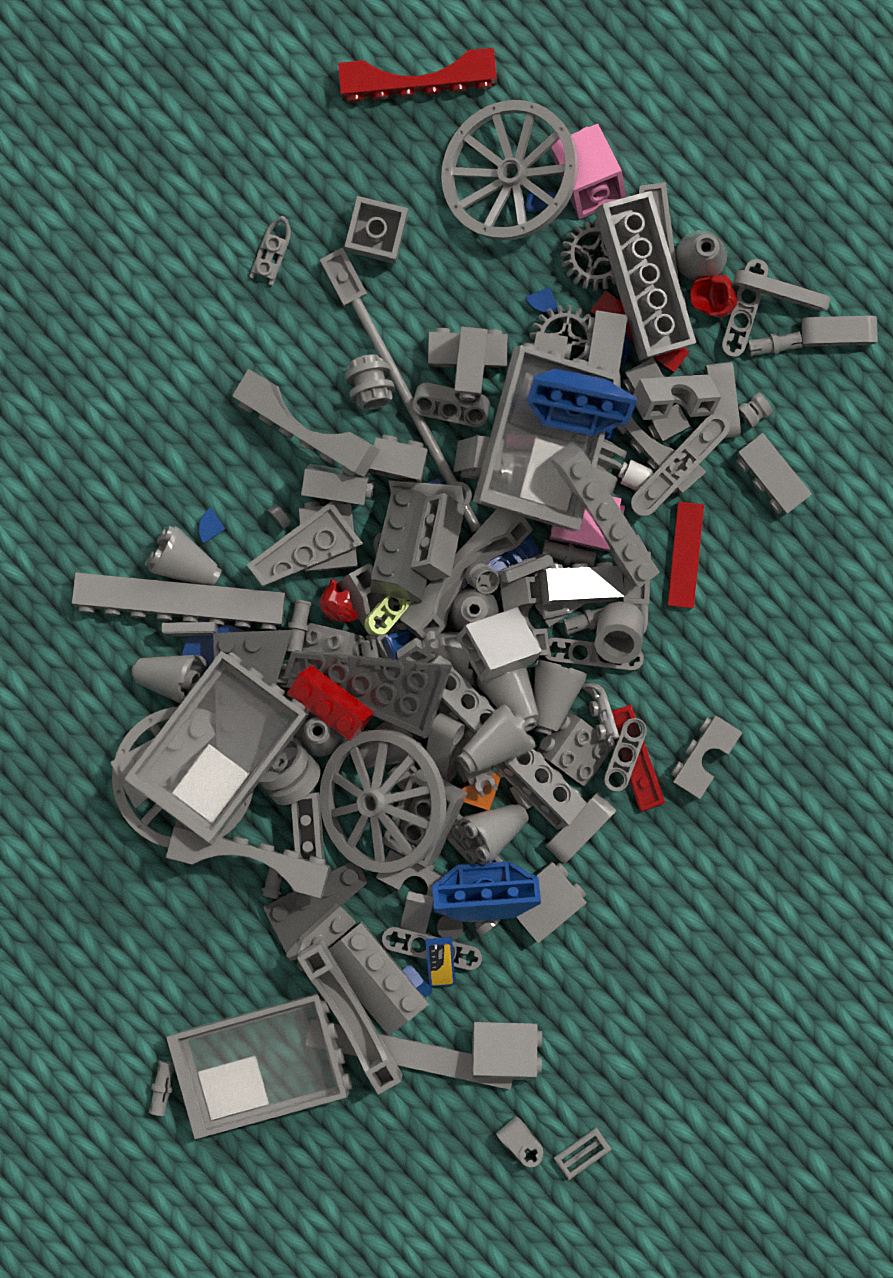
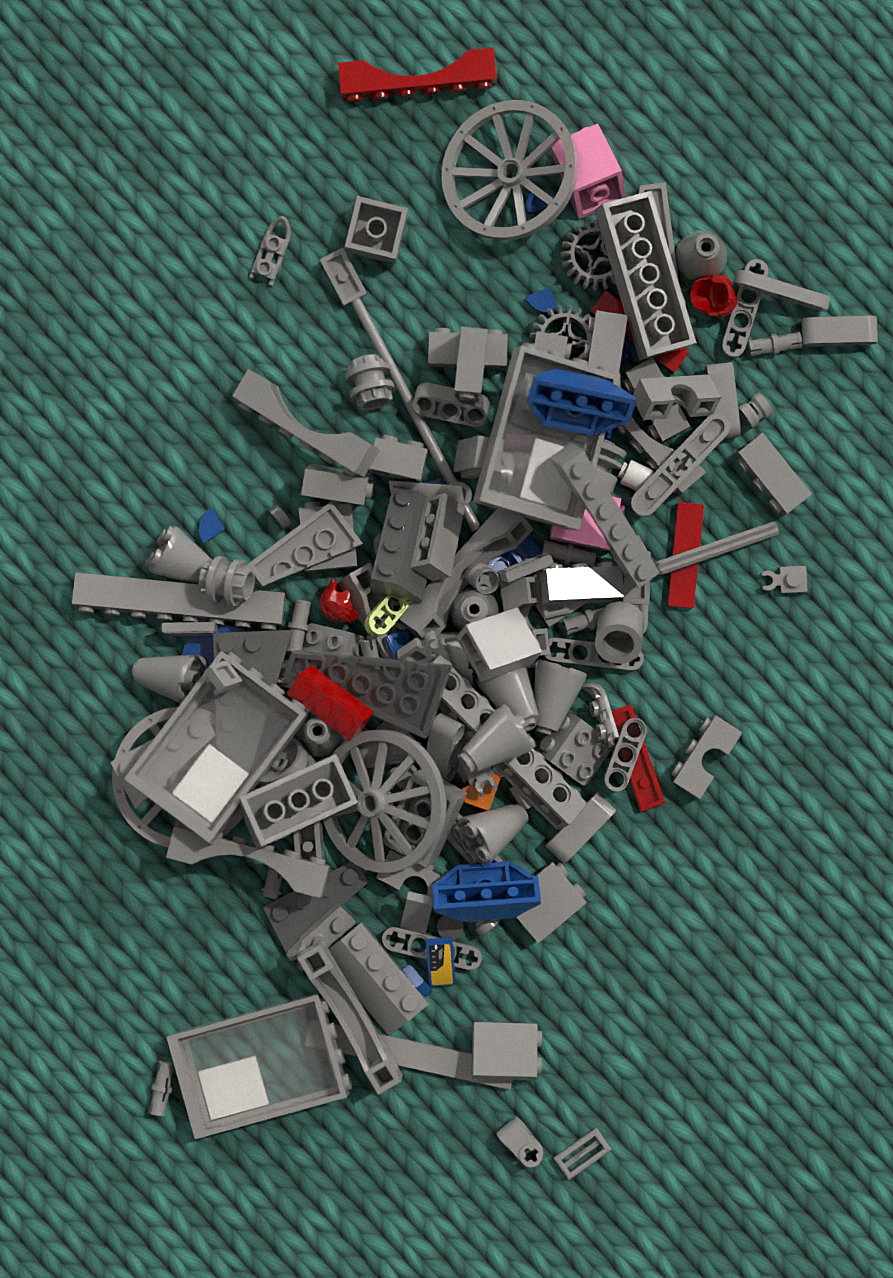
none -> light grey piece [199,556,255,606]
none -> light grey tile [204,660,242,695]
none -> light grey slope [239,754,358,848]
none -> light grey axle [656,522,779,575]
none -> light grey plate [761,566,808,593]

